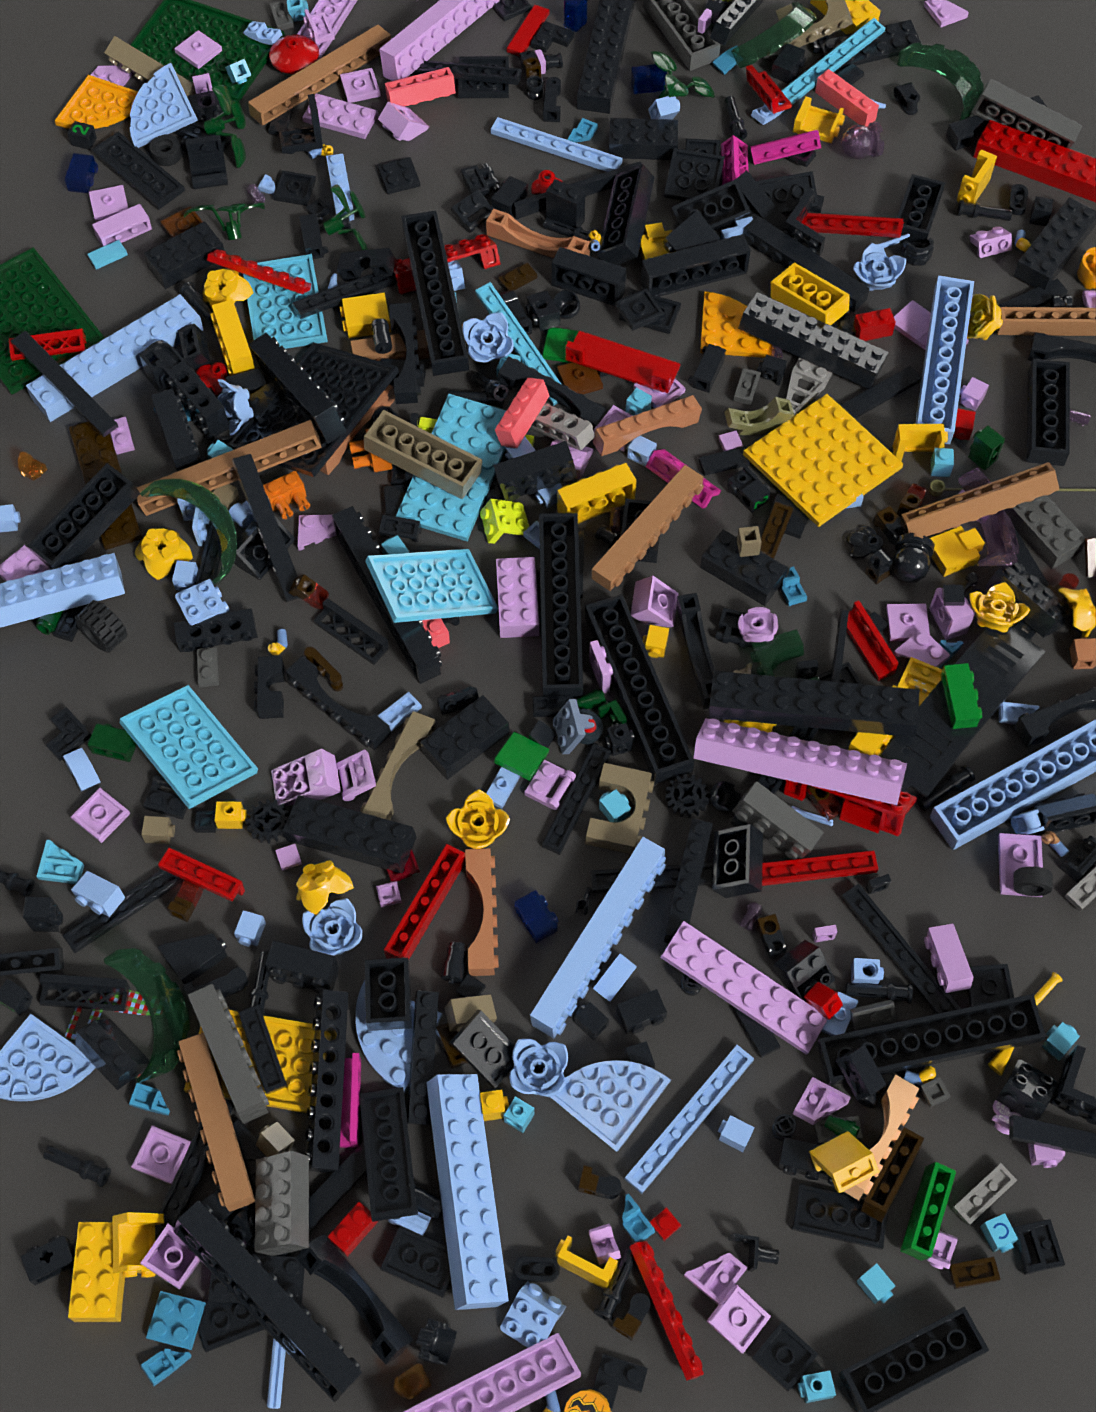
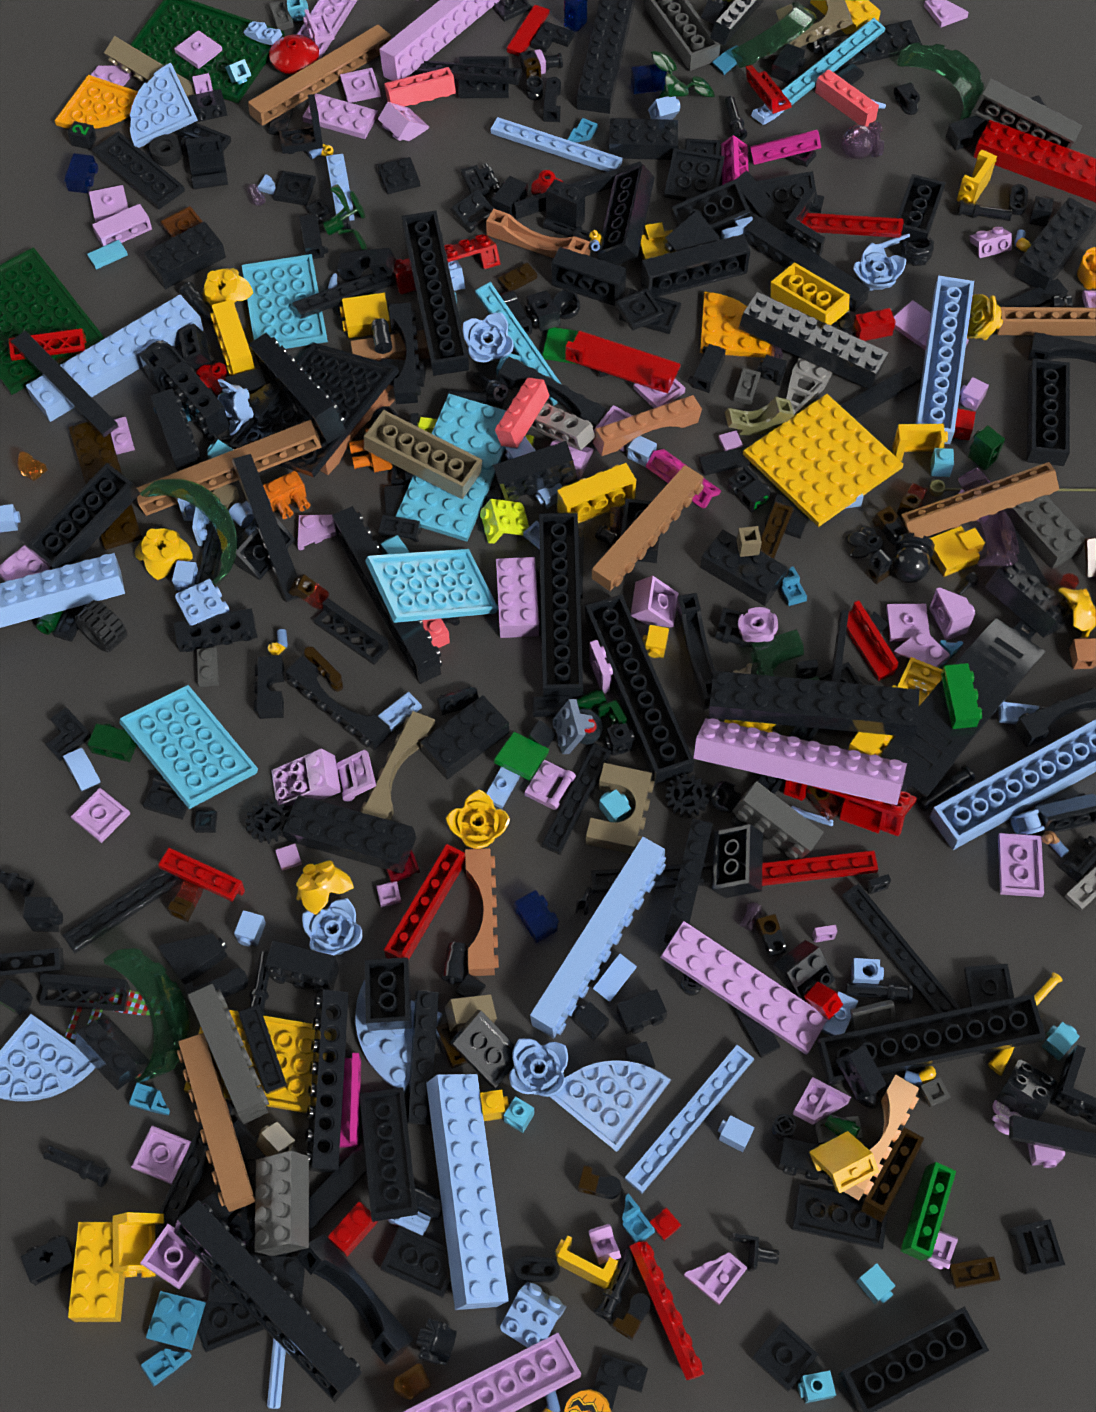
medium azure wing [36,840,84,884] -> none
light blue brick [71,871,125,917] -> none
dark tan brick [141,816,175,844] -> none
dark green plant [183,203,265,240] -> none
dark green plant [204,85,246,168] -> none
red plate [207,250,311,294] -> none
yellow brick [215,802,247,829] -> none
reddish brown plate [557,362,603,394] -> none
medium azure brick [626,387,652,416] -> none
lavender tile [697,8,712,34] -> none
lavender plate [706,1284,771,1354] -> none
yellow panel [793,96,845,143] -> none
lavender brick [924,924,973,993] -> none
black tile [942,585,965,606] -> none
light grey plate [952,1163,1017,1226] -> none
yellow brick [969,582,1030,632] -> none
medium azure brick [980,1213,1018,1253] -> none
black tyre [1013,867,1053,896] -> none
clear purple pin [1070,409,1091,426] -> none

